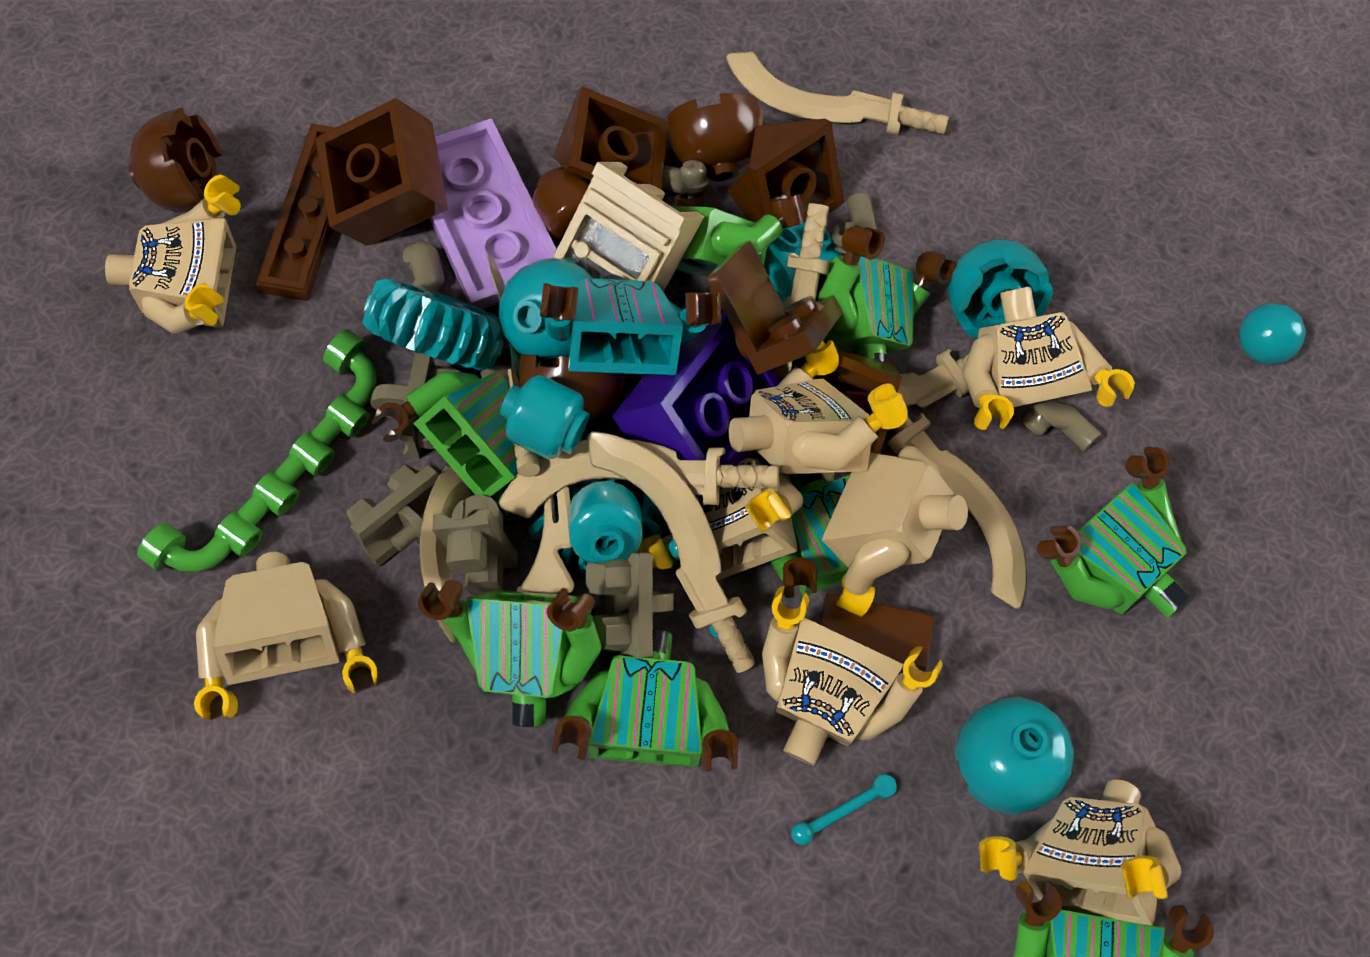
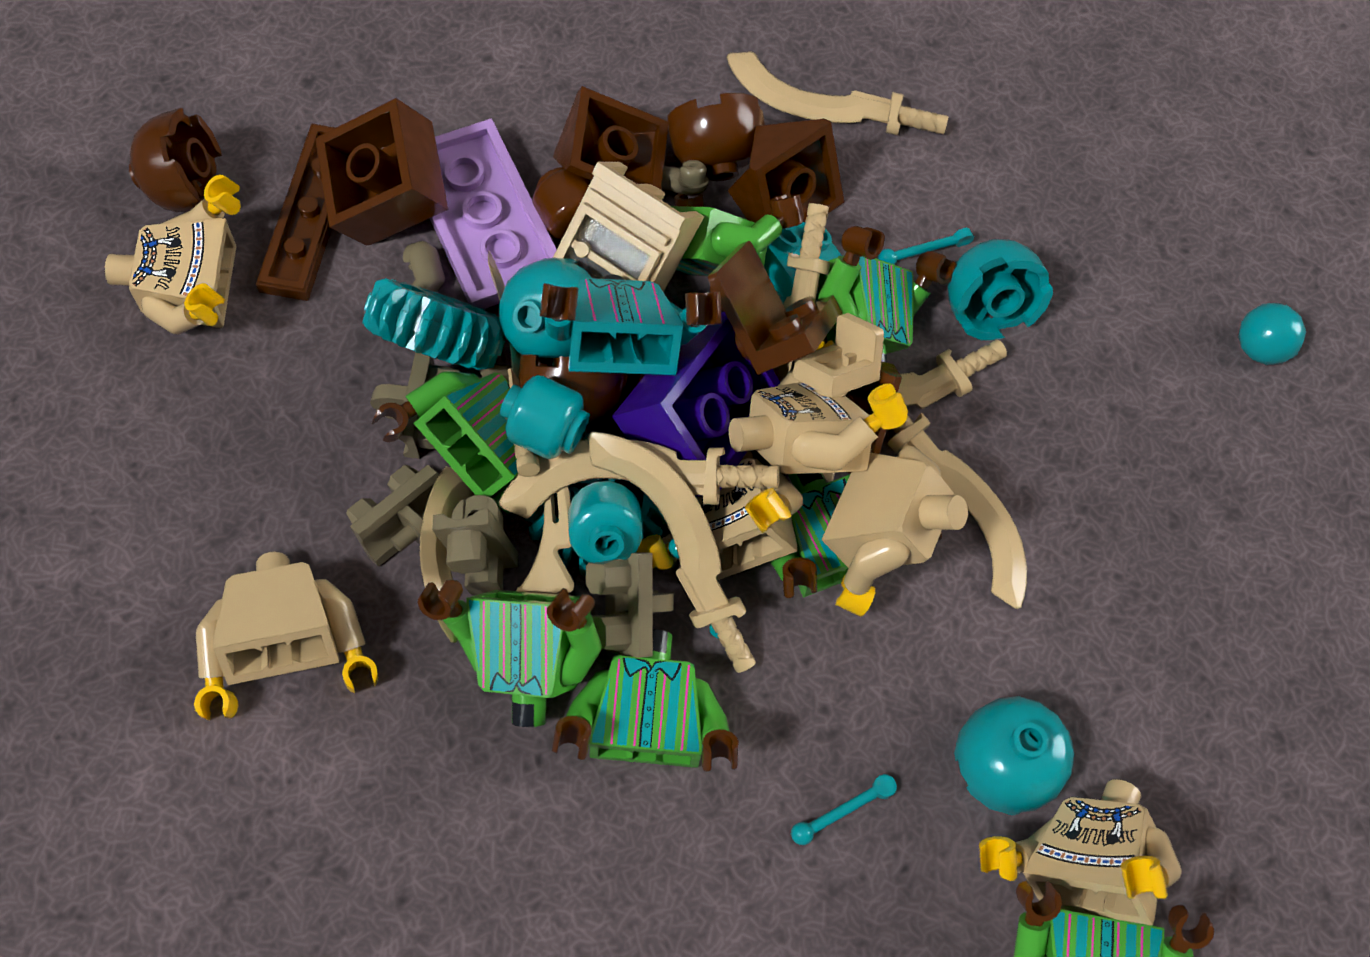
bright green bar [137,329,377,573] -> none
tan torso [762,586,943,766] -> none
reddish brown tile [819,593,934,672] -> none
dark tan arm [832,193,876,254] -> none
tan torso [962,286,1135,430] -> none
dark tan arm [1023,400,1102,452] -> none
torso [1037,447,1191,618] -> none
none -> tan bracket [793,313,884,398]
none -> teal hinge [878,228,974,265]

